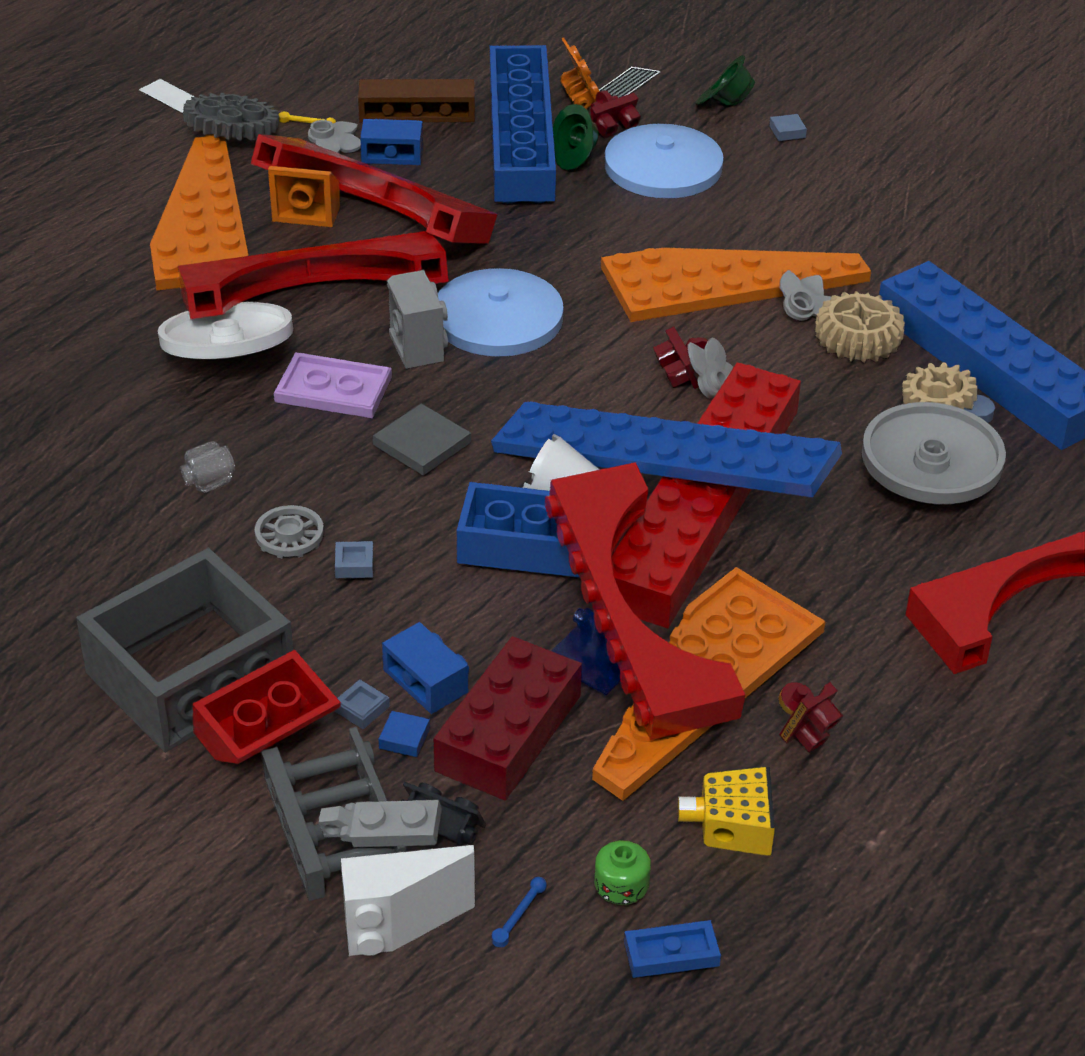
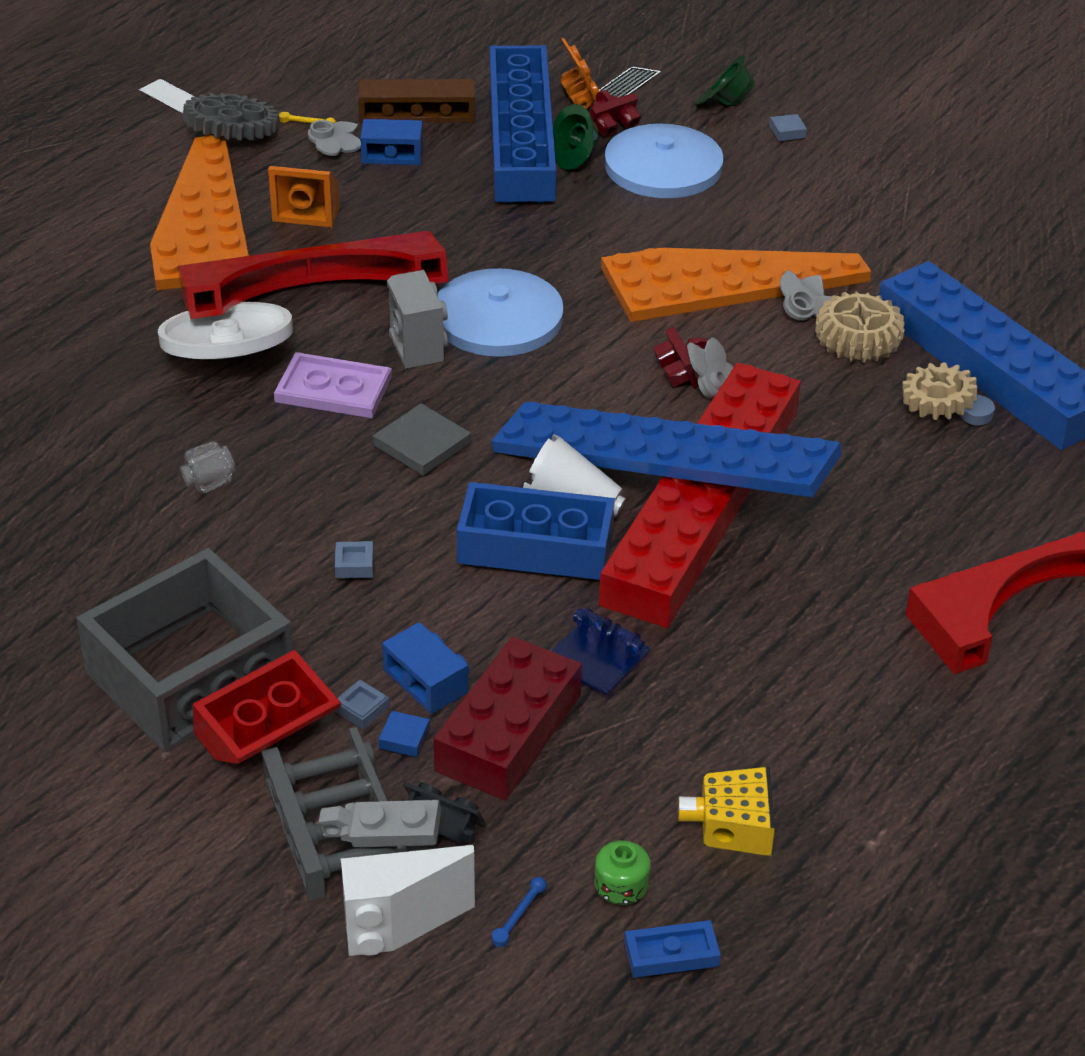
red arch [251,134,498,244] -> none
light grey wheel [255,505,324,559] -> none
red arch [545,462,746,740] -> none
orange wing [592,567,826,801] -> none
dark red hips [779,682,843,753] -> none
light grey dish [862,402,1006,504] -> none

